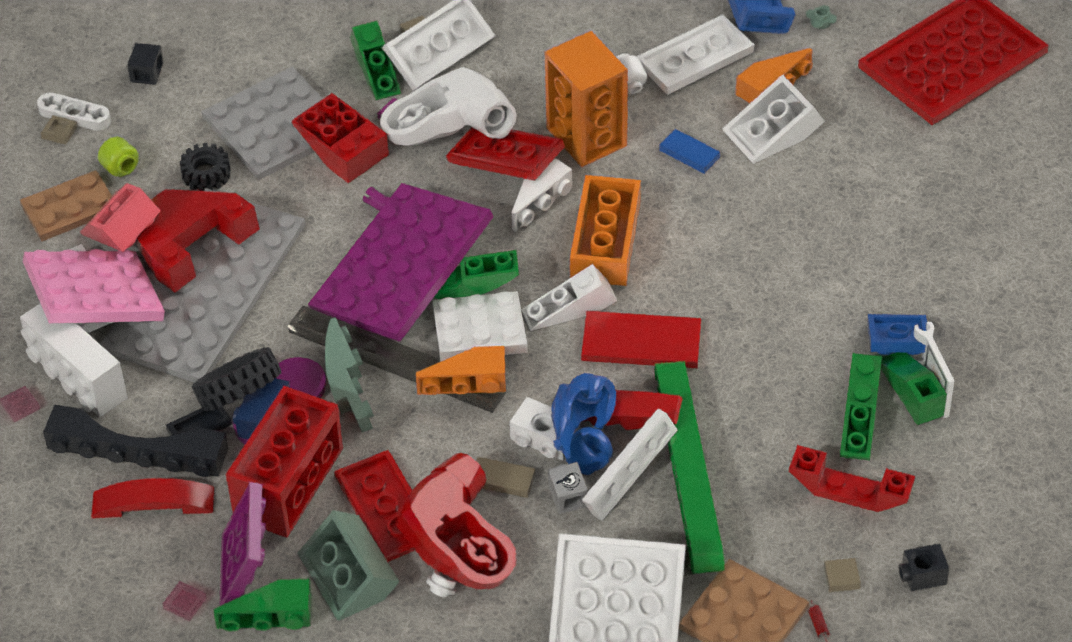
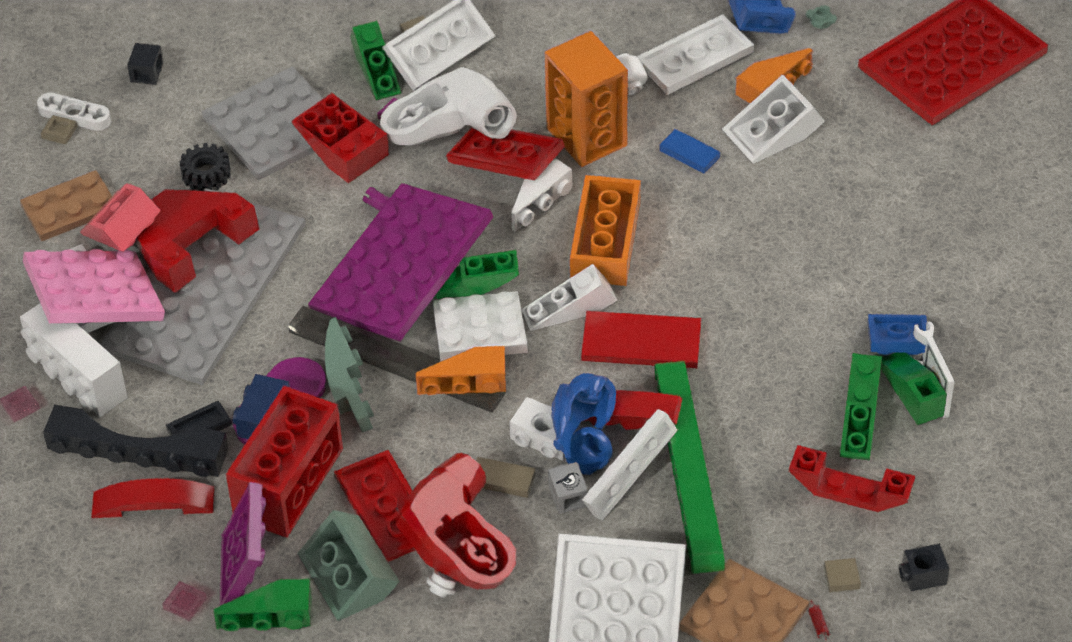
lime head [98,136,139,177] -> none
black tyre [191,347,281,411] -> none

